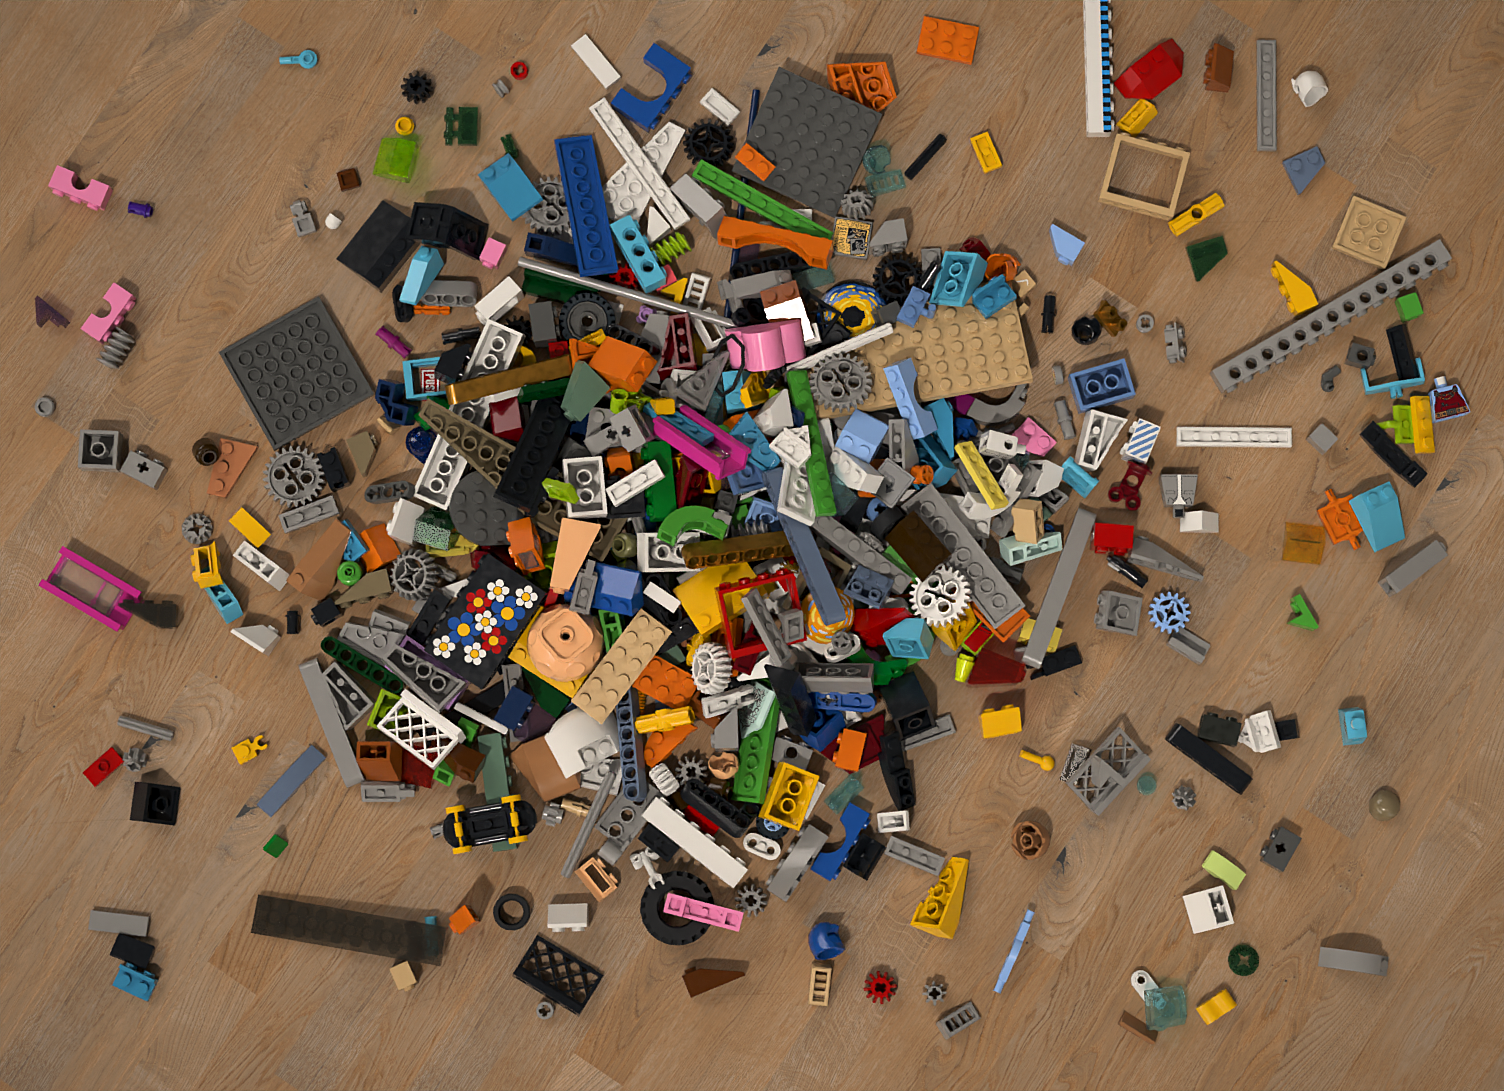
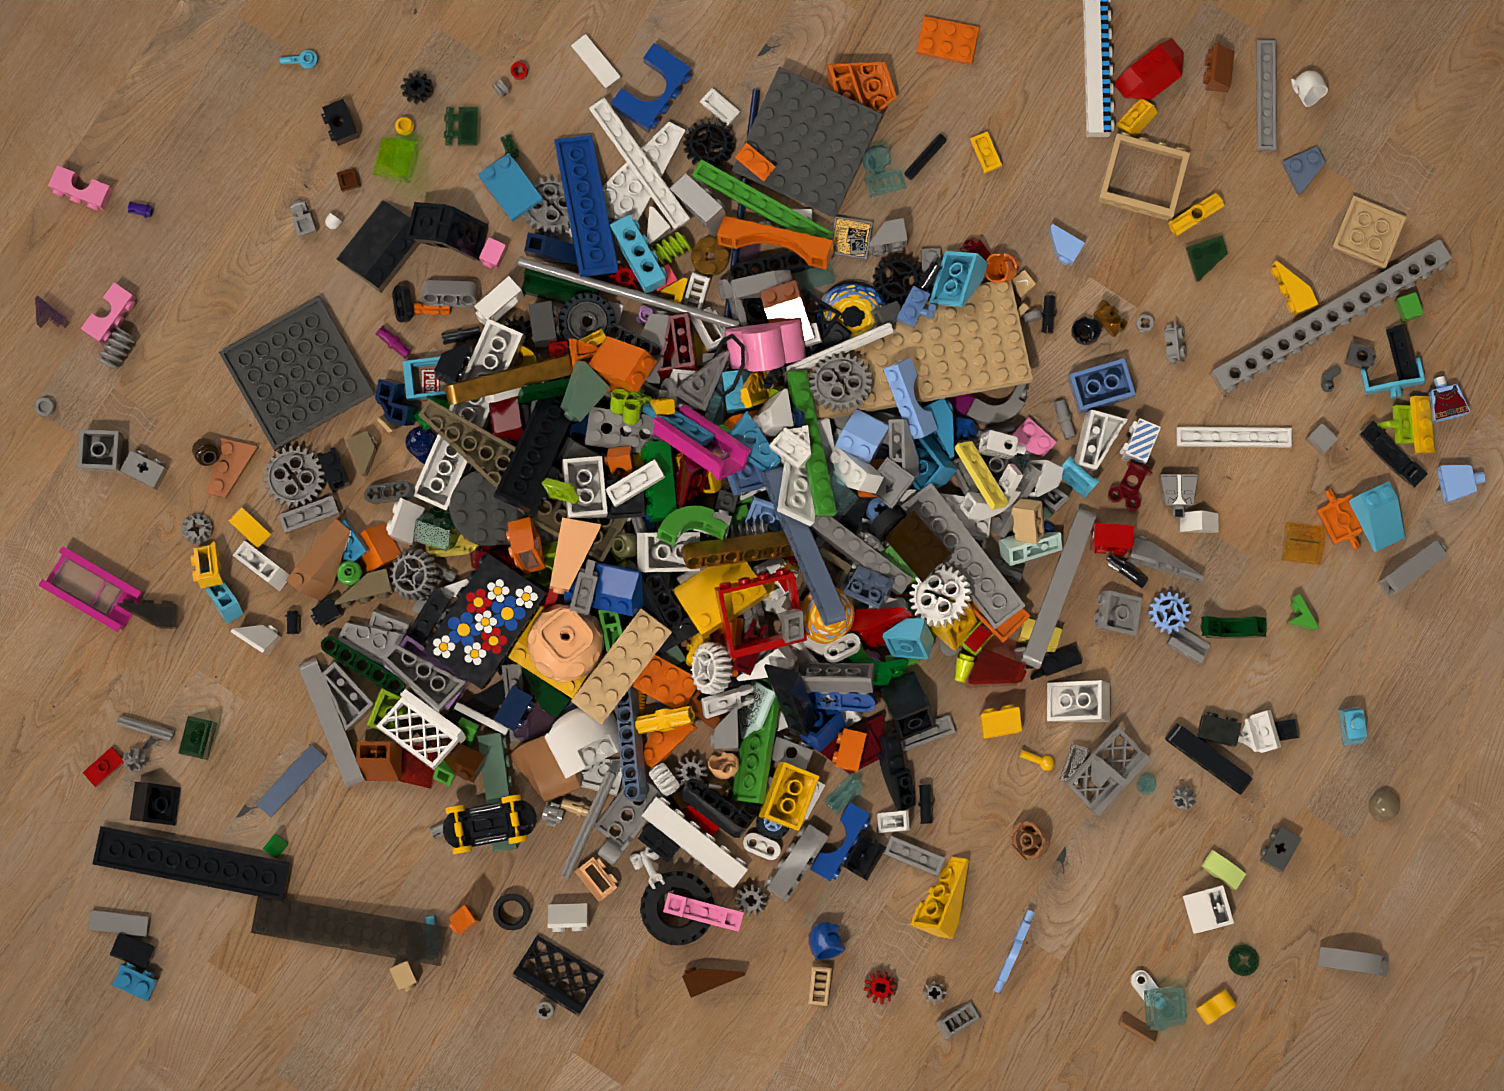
yellow plate [231,735,269,765] -> none
light grey hinge [361,781,416,802] -> none
medium azure slope [399,246,444,305] -> none
light grey piece [583,426,621,457] -> none
light grey brick [609,404,654,452] -> none
white sticker [643,582,681,613] -> none
black bush [731,308,751,327] -> none
light grey plate [741,588,792,667] -> none
light grey wheel [831,631,853,655] -> none
light grey gear [841,188,874,221] -> none
orange wheel [910,465,934,484] -> none
dark azure bracket [972,274,1017,319] -> none
light grey tile [1052,365,1064,385] -> none
none -> black plate [92,826,291,901]
none -> clear green slope [178,716,217,761]
none -> black brick [321,99,359,146]
none -> pearl gold plate [691,237,729,276]
none -> black pin [918,784,934,824]
none -> light grey tile [1023,310,1043,323]
none -> white slope [1047,680,1110,722]
none -> dark green arch [1200,616,1266,639]
none -> light blue torso [1437,465,1485,504]

